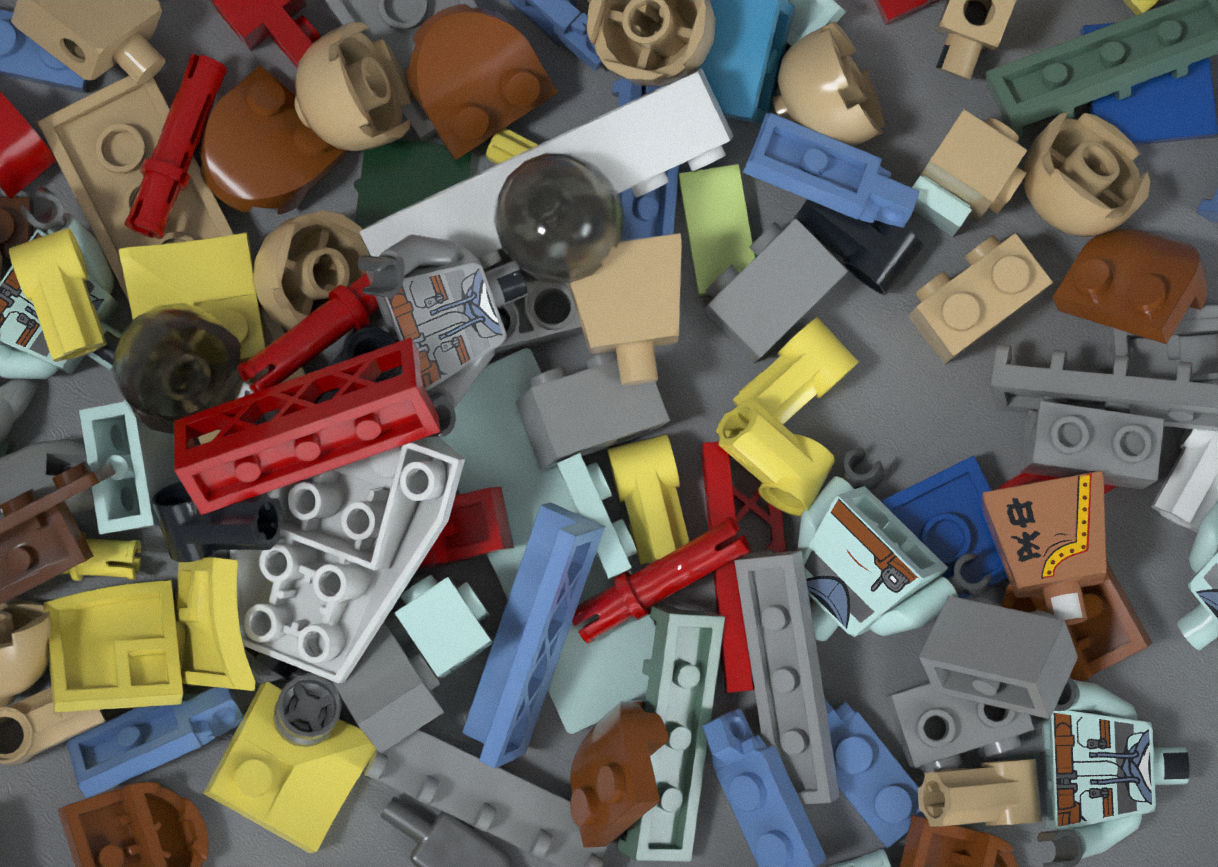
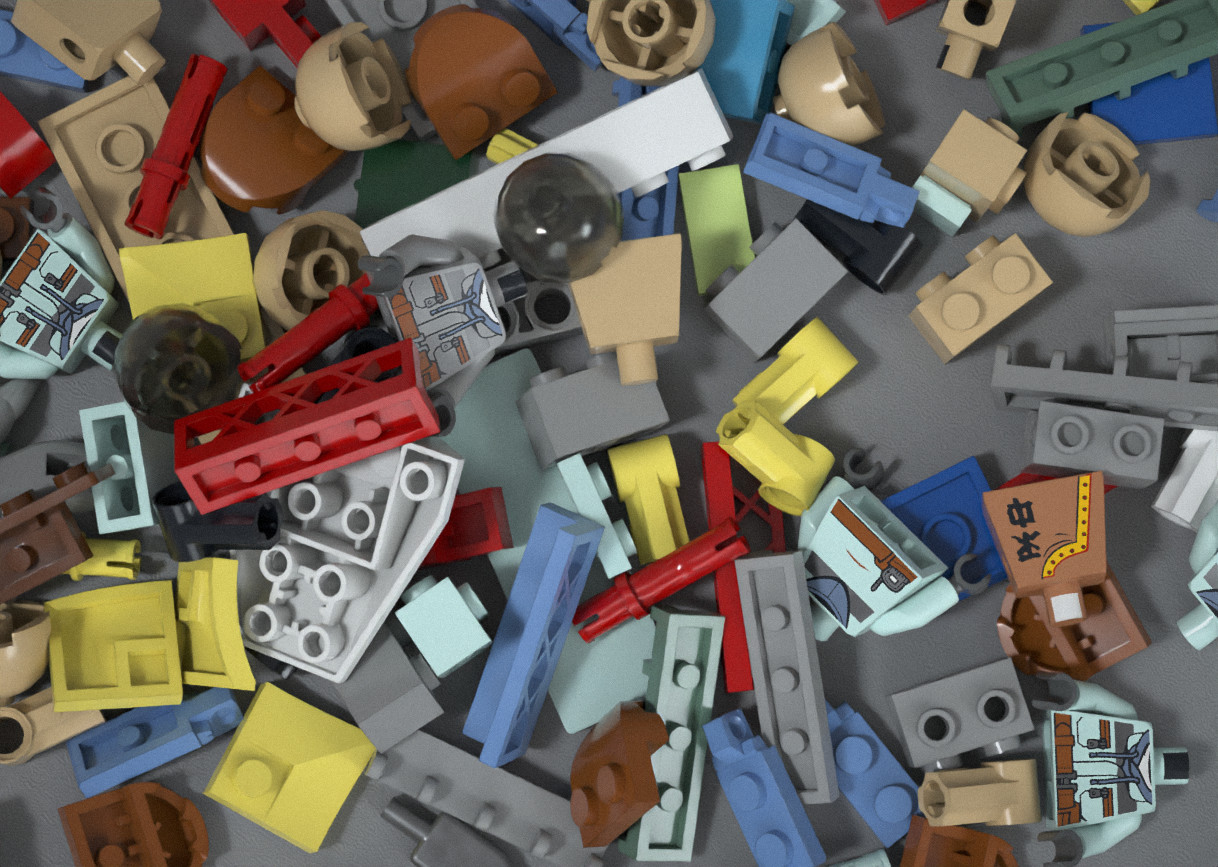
light yellow piece [9,227,107,362] -> none
flat silver wheel [273,674,342,747] -> none
light grey brick [919,596,1078,719] -> none
dark orange slope [1052,229,1208,344] -> none

